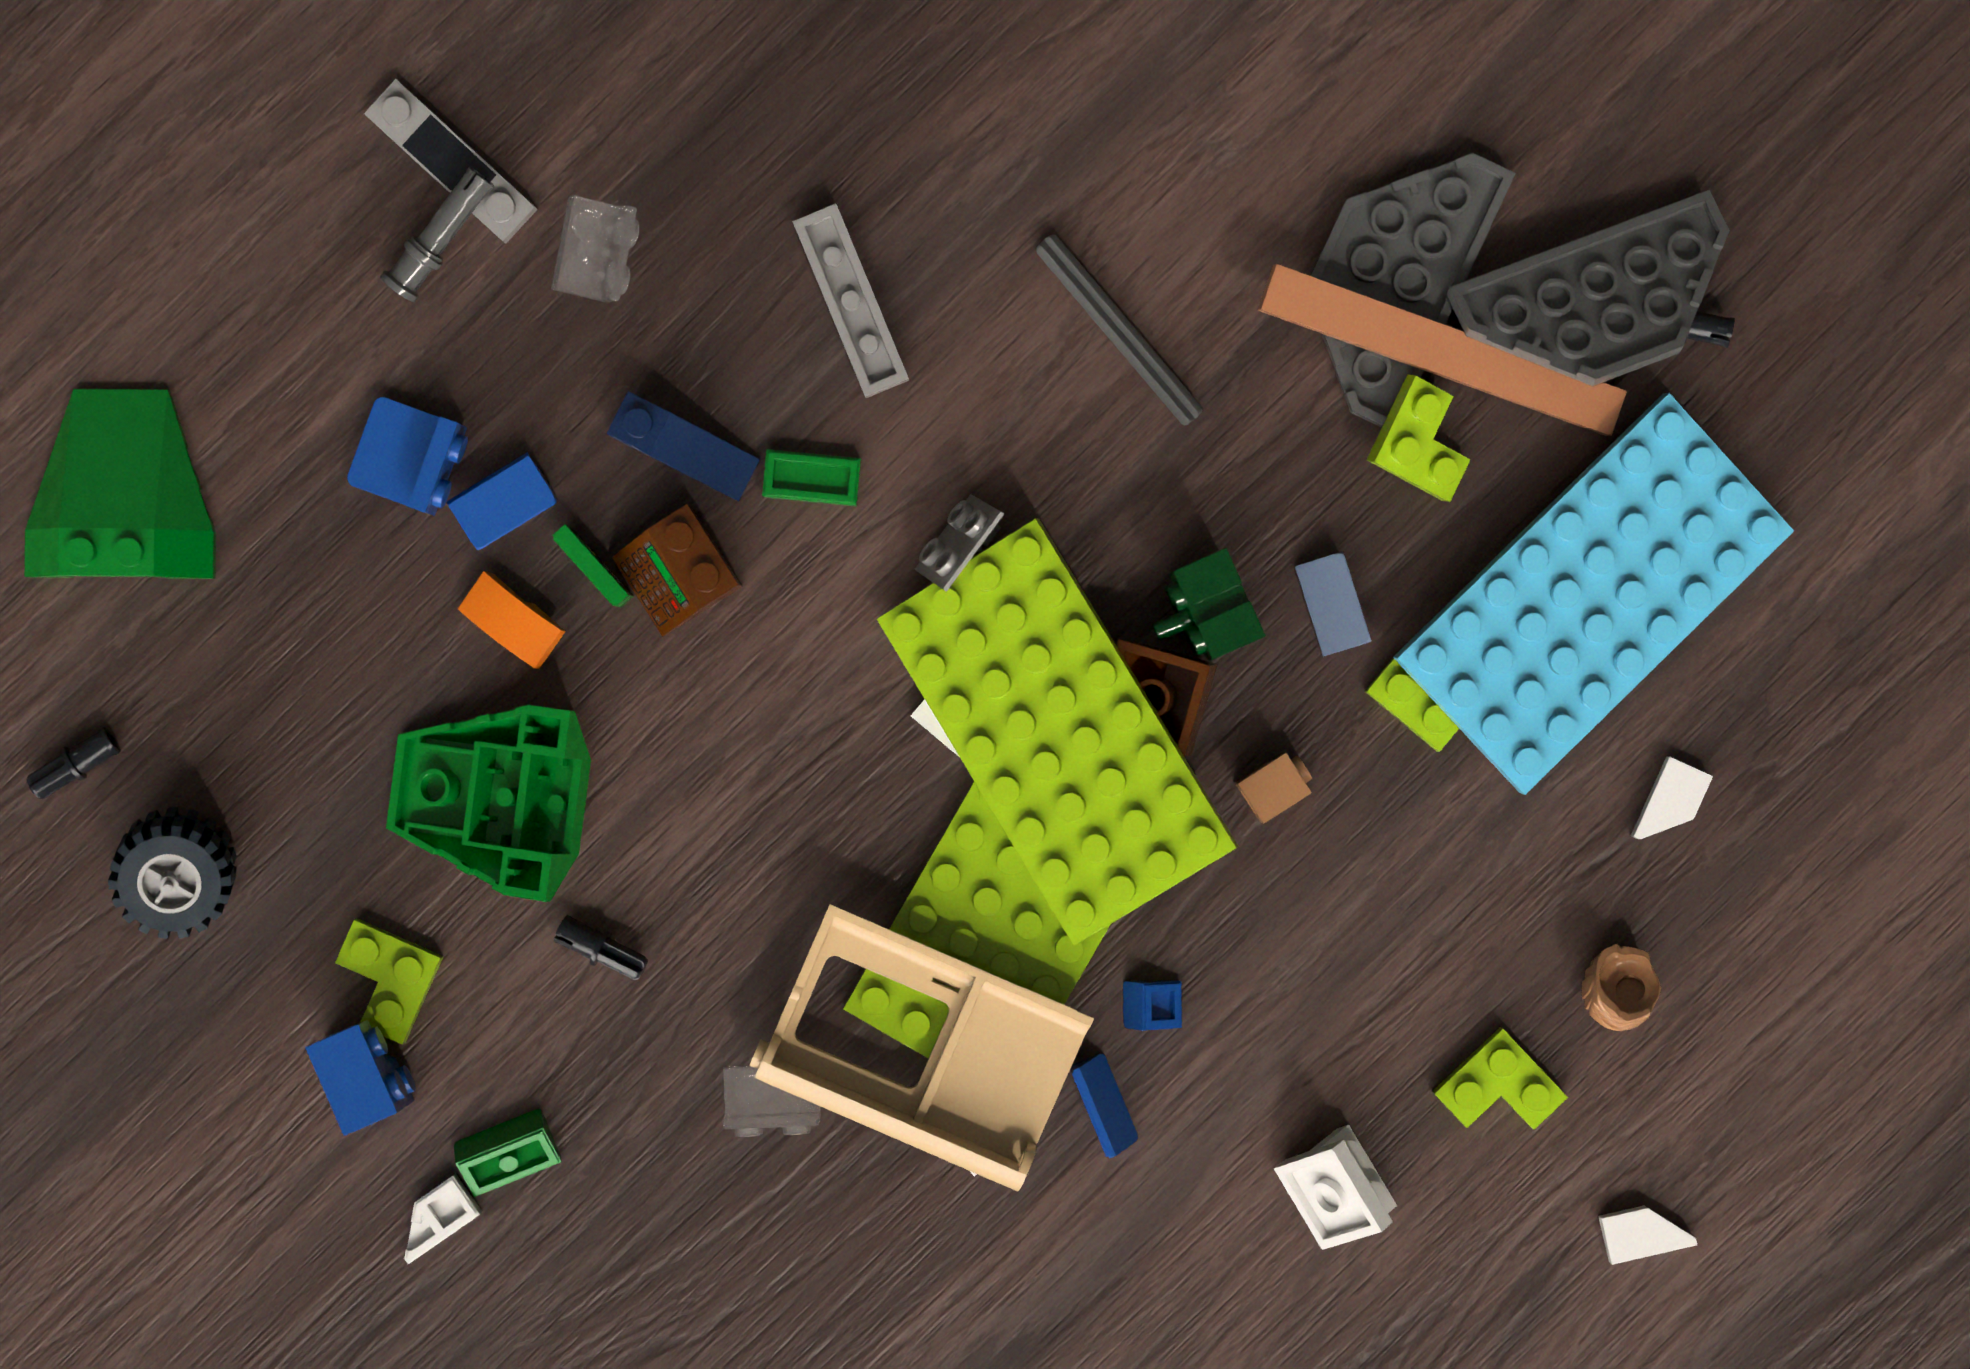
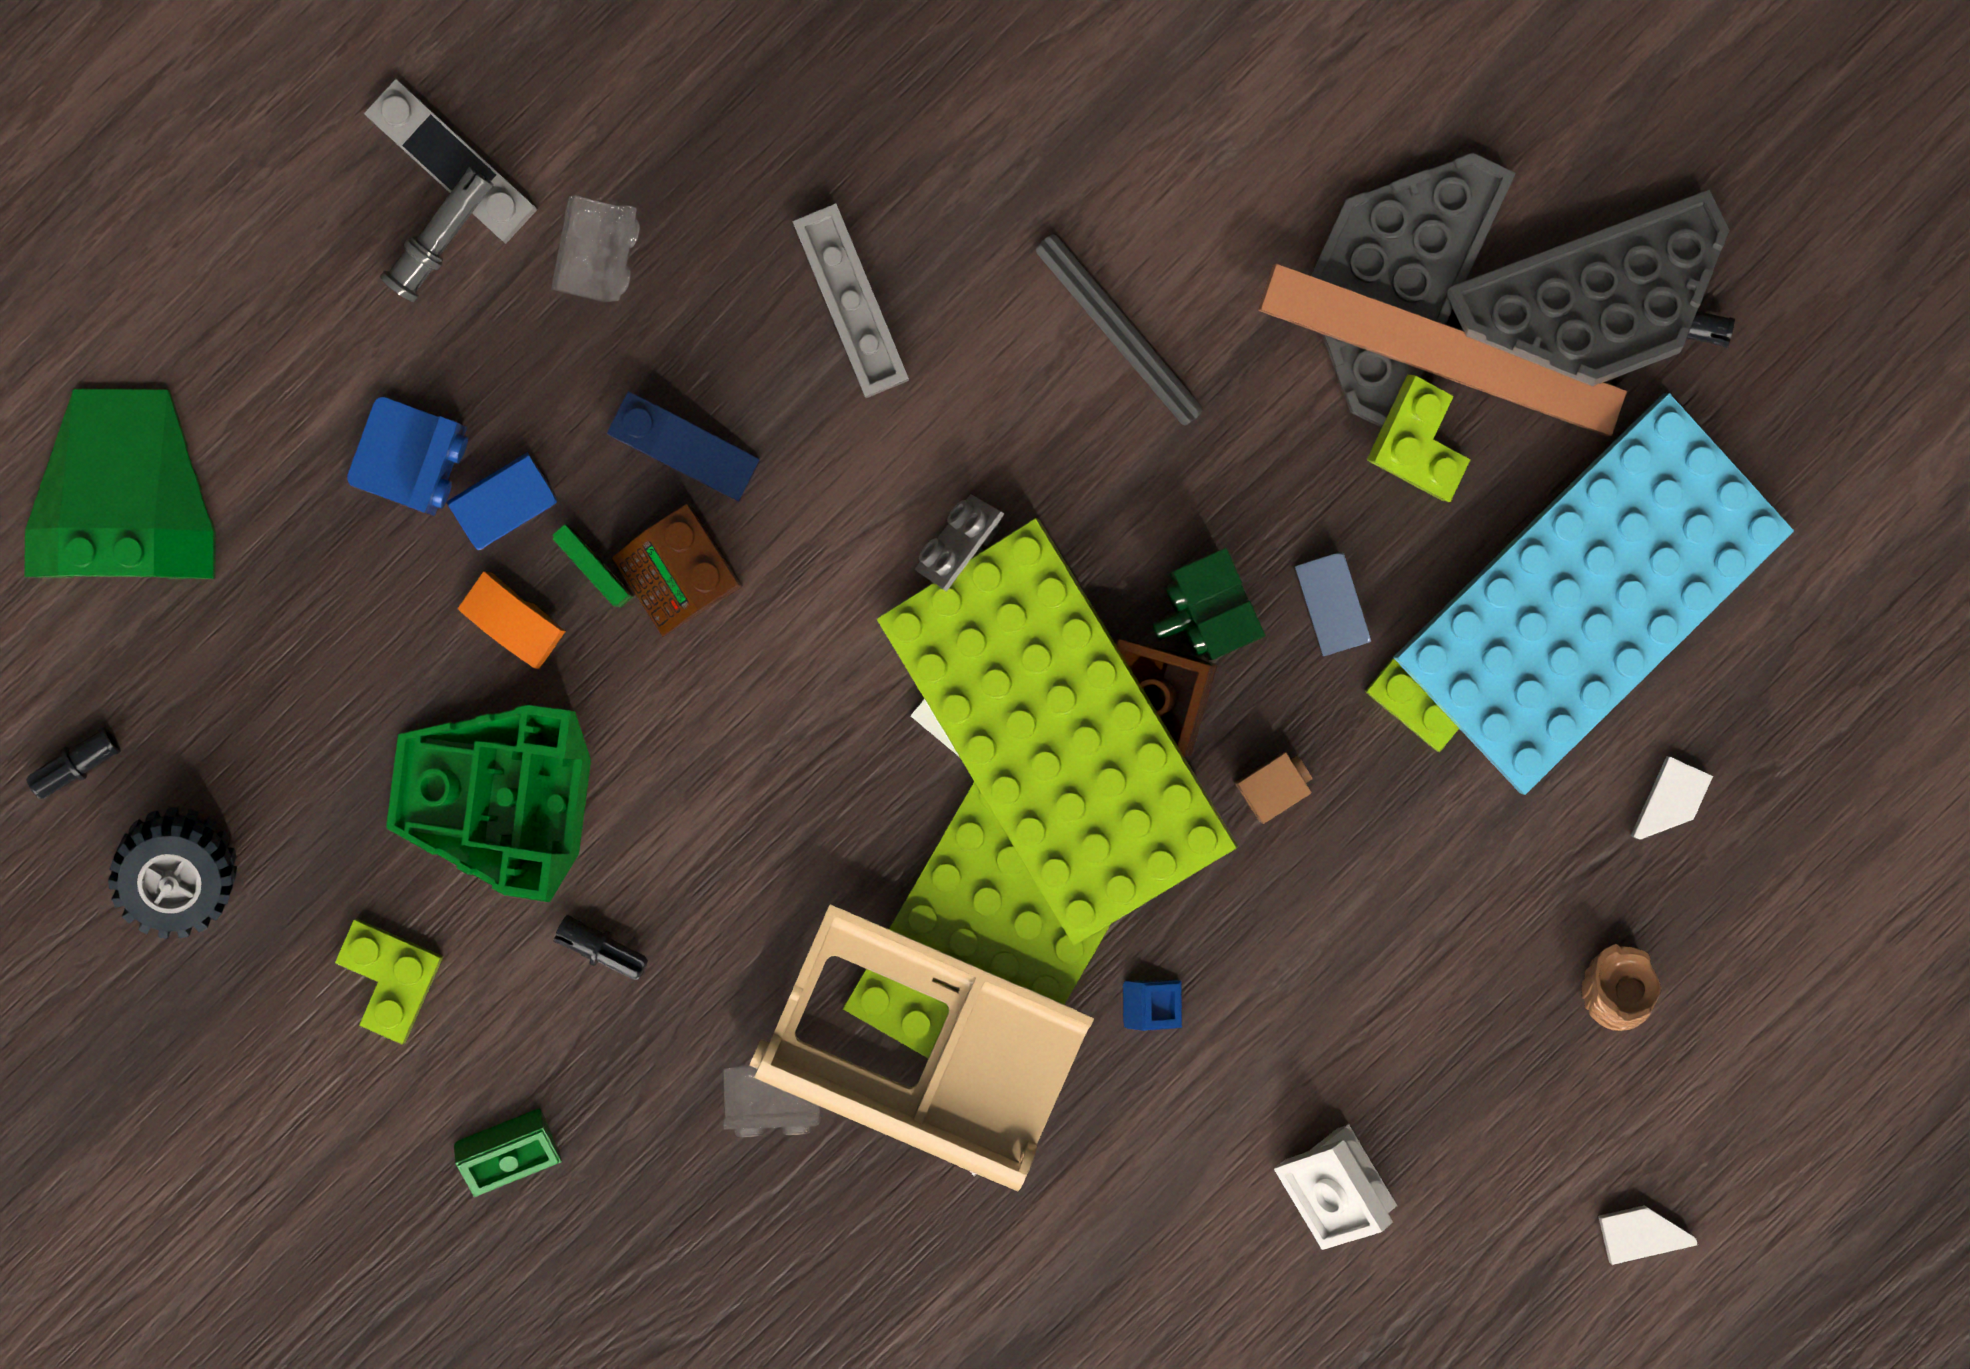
blue slope [305,1019,416,1136] -> none
white tile [404,1173,482,1264] -> none
green tile [762,449,861,507] -> none
blue slope [1071,1053,1138,1159] -> none
lime plate [1432,1027,1568,1130] -> none

